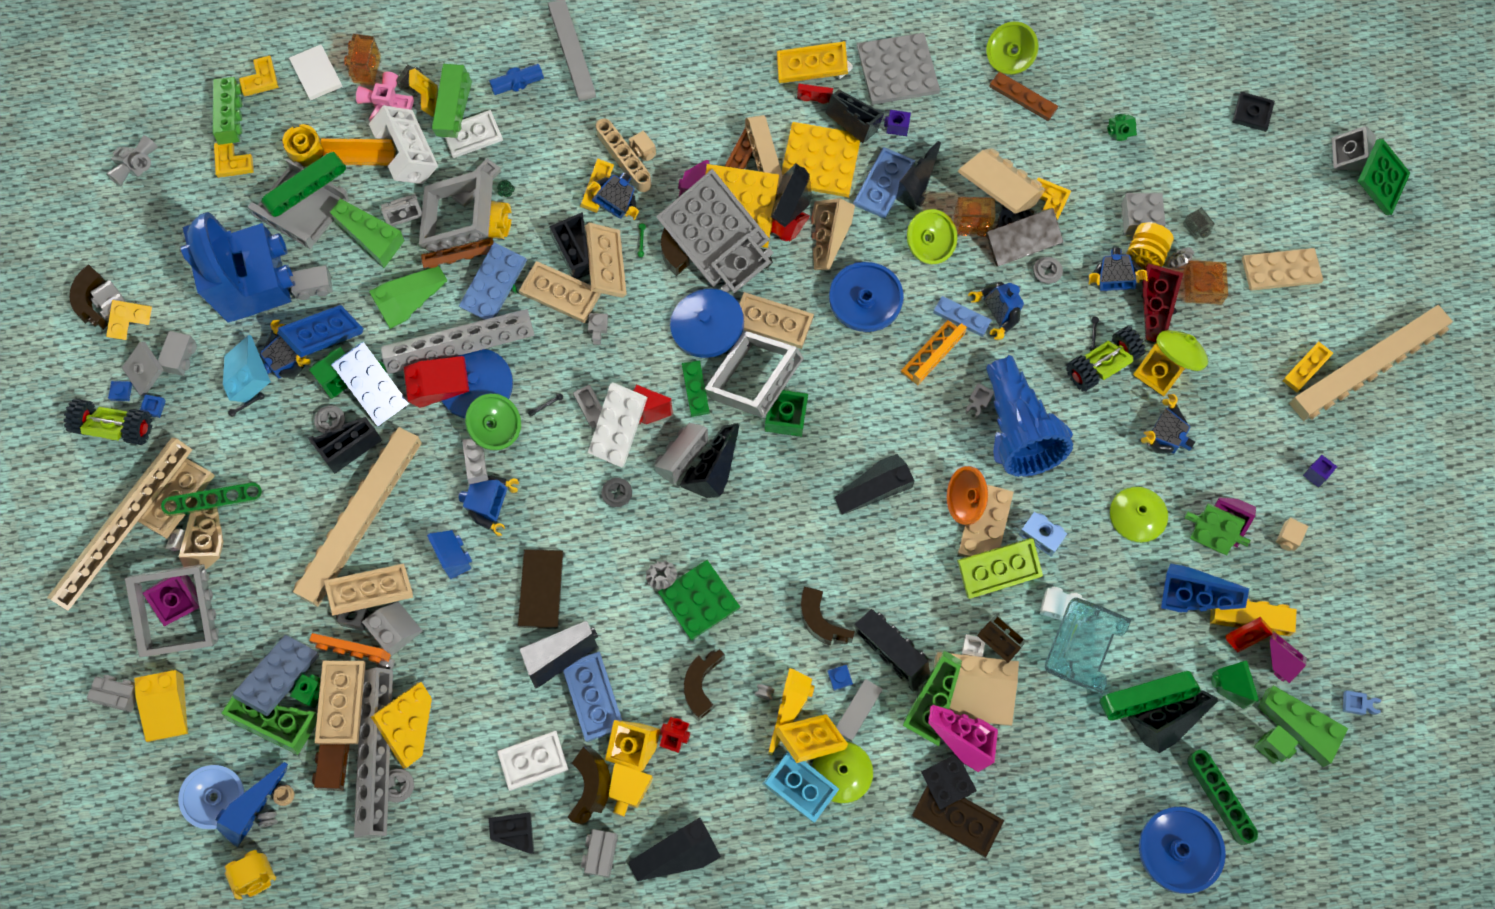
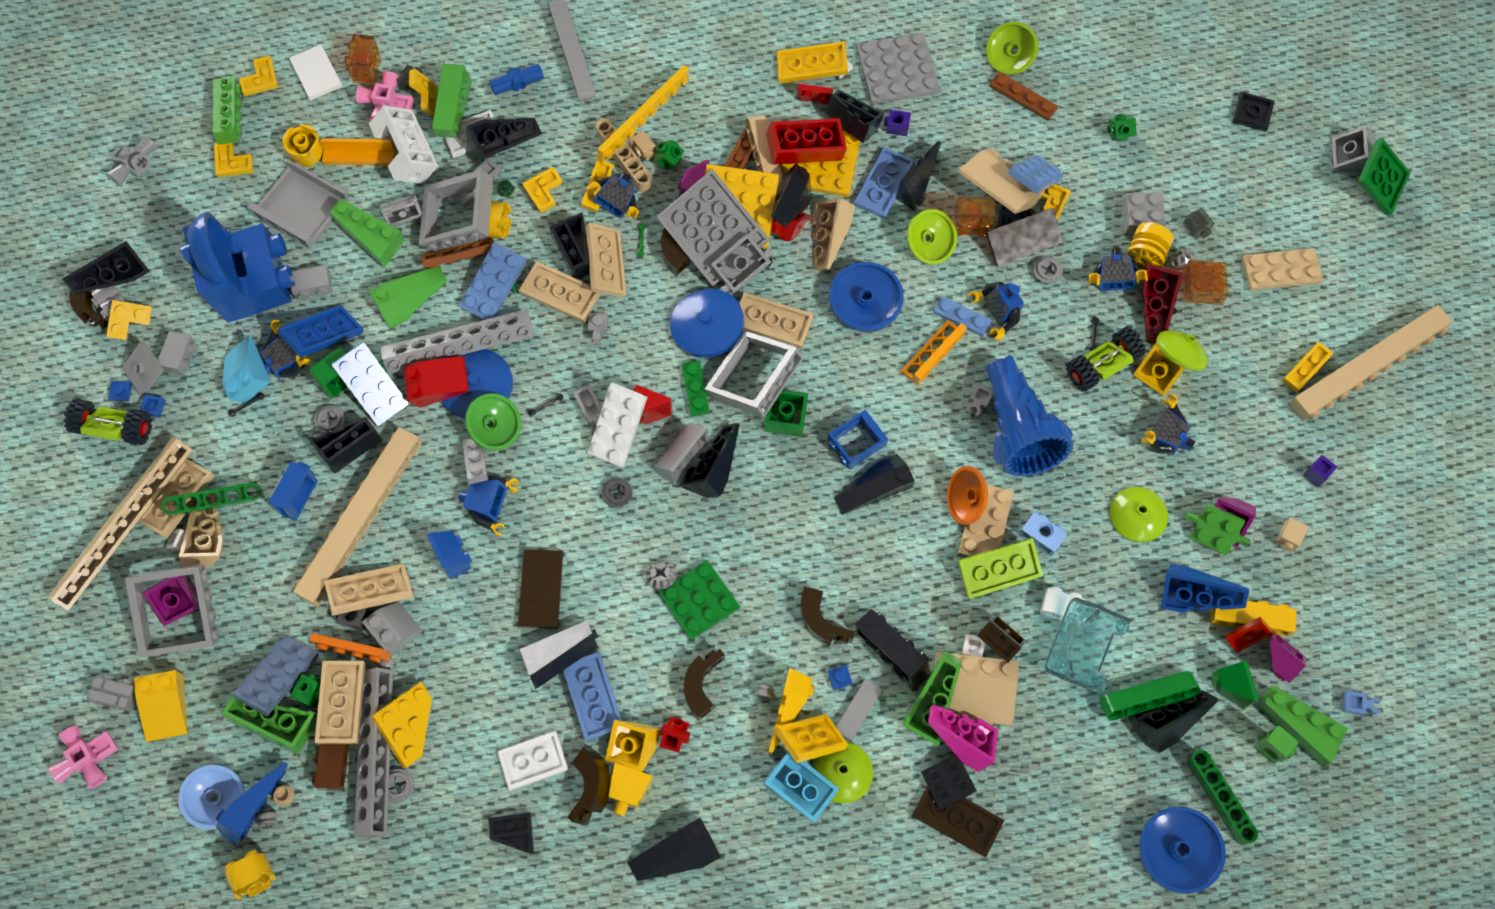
green beam [261,152,346,217] -> none
light grey brick [581,829,618,878] -> none
none -> bright pink brick [48,726,119,789]
none -> black wedge [62,241,150,295]
none -> blue window [269,461,318,521]
none -> black wedge [466,118,542,163]
none -> yellow plate [522,167,563,214]
none -> yellow plate [596,65,690,163]
none -> green brick [653,140,684,170]
none -> red brick [766,118,847,165]
none -> blue window [827,409,888,469]
none -> medium blue plate [1008,155,1064,194]

